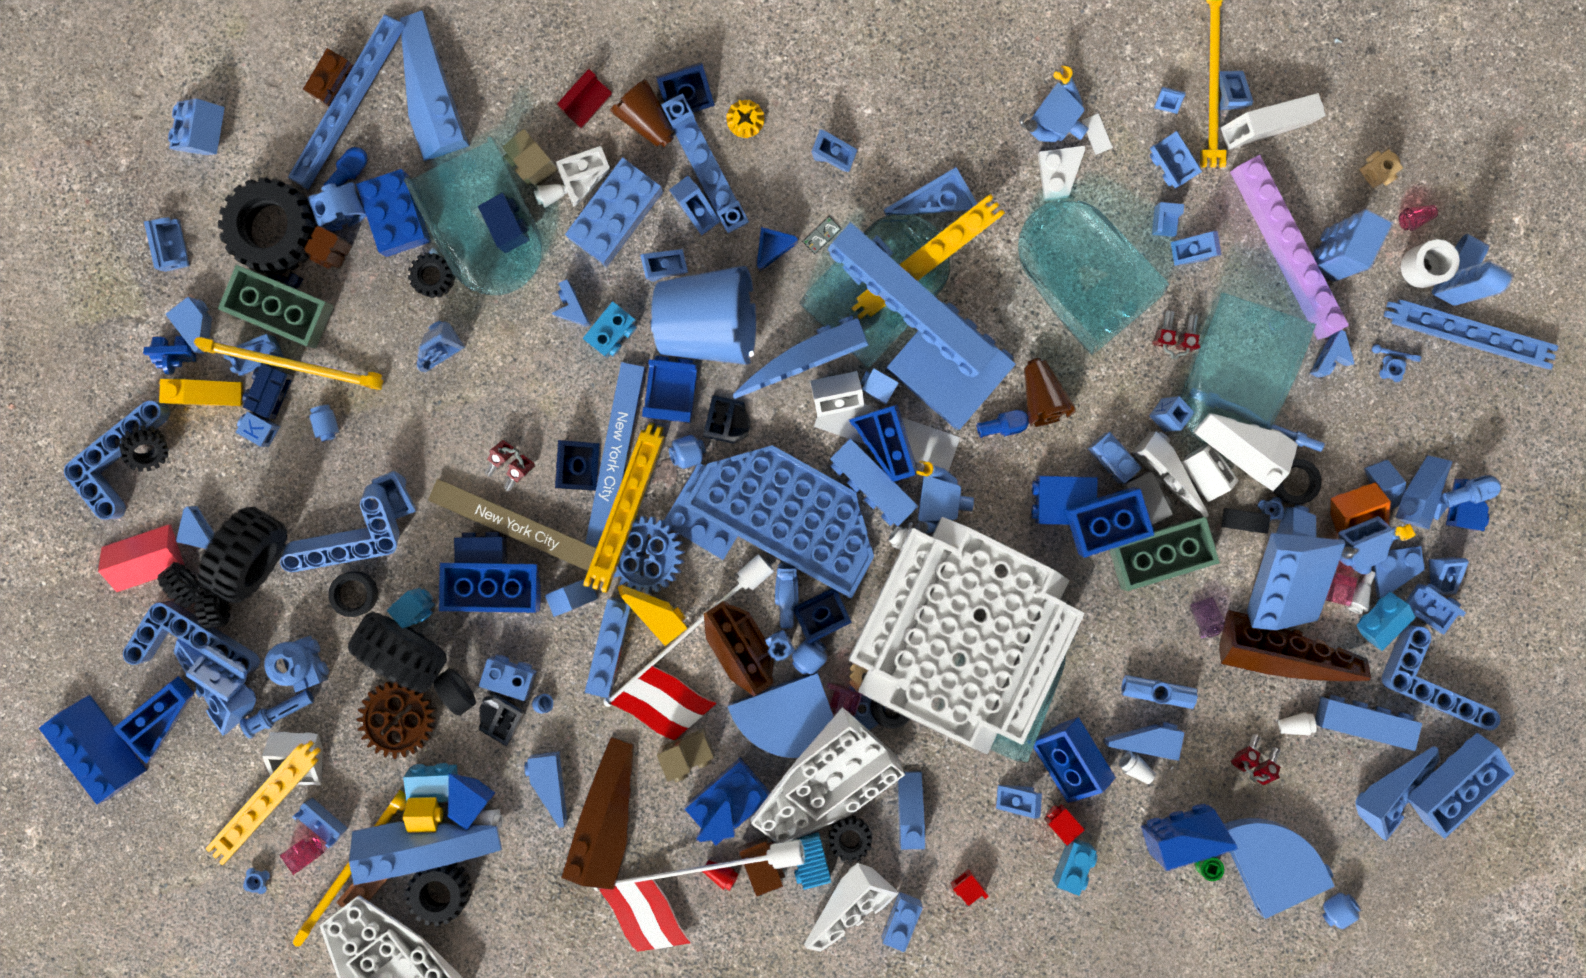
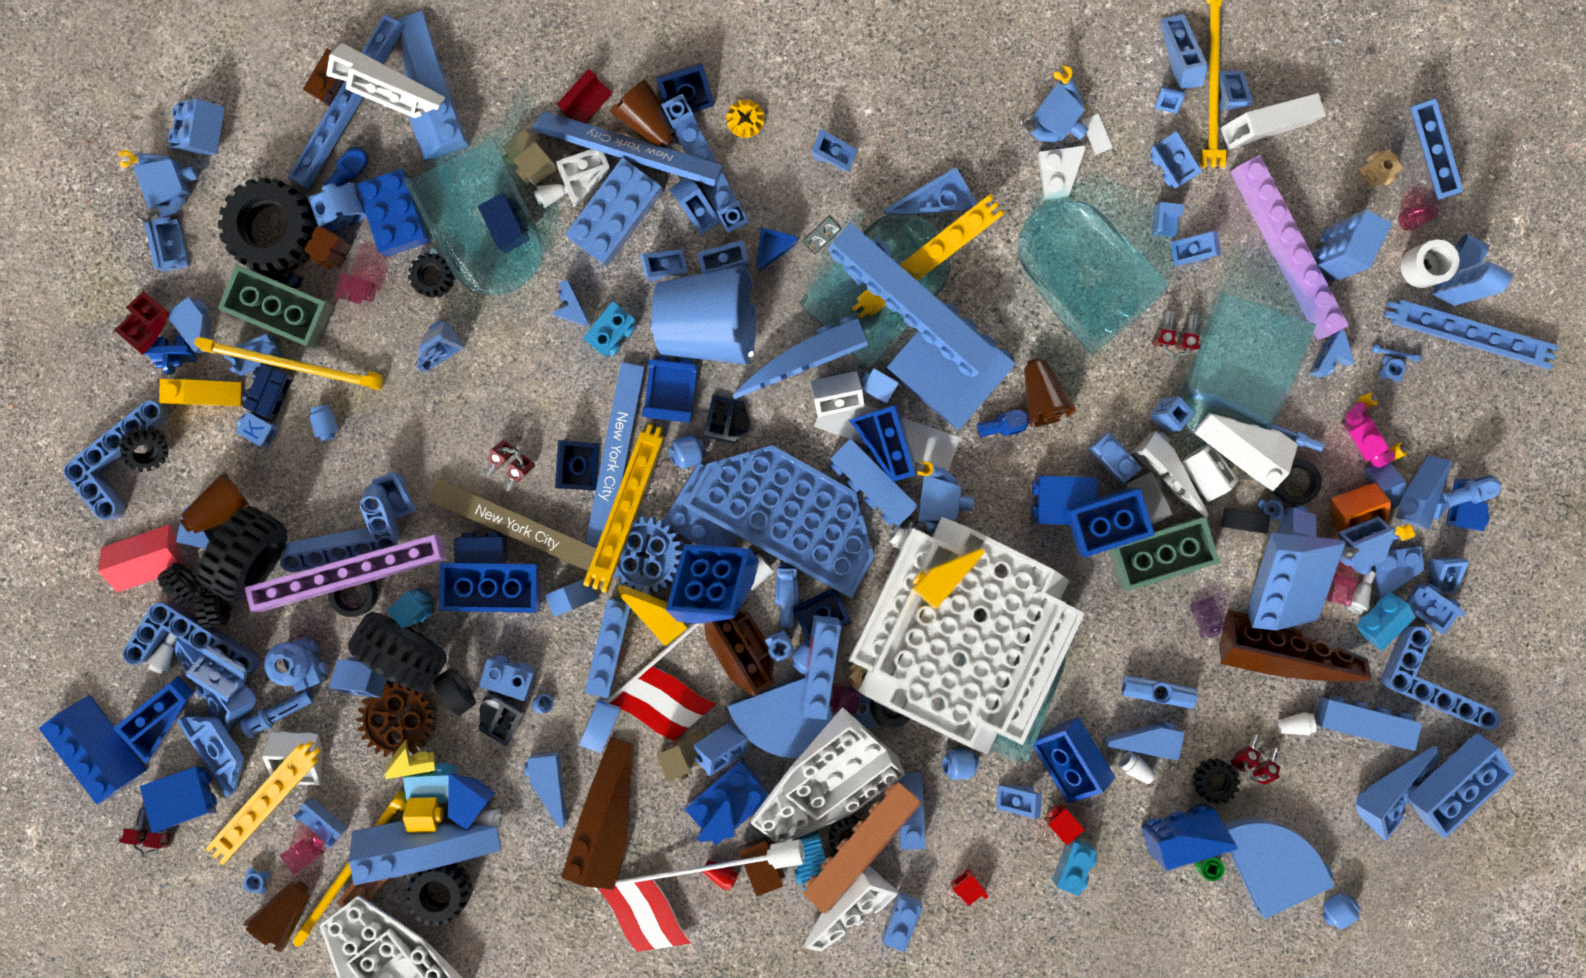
none -> dark red slope [114,291,169,355]
none -> medium blue torso [118,150,199,223]
none -> dark red piece [119,808,171,858]
none -> blue panel [140,767,217,833]
none -> white cone [146,633,178,674]
none -> medium blue wing [177,715,244,798]
none -> reddish brown cone [180,471,251,534]
none -> reddish brown cone [243,881,310,952]
none -> lavender brick [245,535,447,612]
none -> white wedge [326,44,445,118]
none -> medium blue brick [329,657,387,698]
none -> clear pink brick [334,273,376,304]
none -> light yellow slope [385,739,436,779]
none -> medium blue tile [534,111,723,186]
none -> medium blue slope [579,699,620,753]
none -> blue slope [666,544,759,624]
none -> medium blue hinge [694,721,748,776]
none -> medium blue brick [697,240,750,273]
none -> medium blue brick [800,615,841,720]
none -> nougat brick [803,782,923,914]
none -> yellow slope [911,549,985,609]
none -> medium blue head [942,748,979,780]
none -> medium blue slope [1161,14,1207,90]
none -> black tyre [1192,758,1240,805]
none -> dark pink torso [1341,392,1408,467]
none -> medium blue brick [1410,98,1464,201]

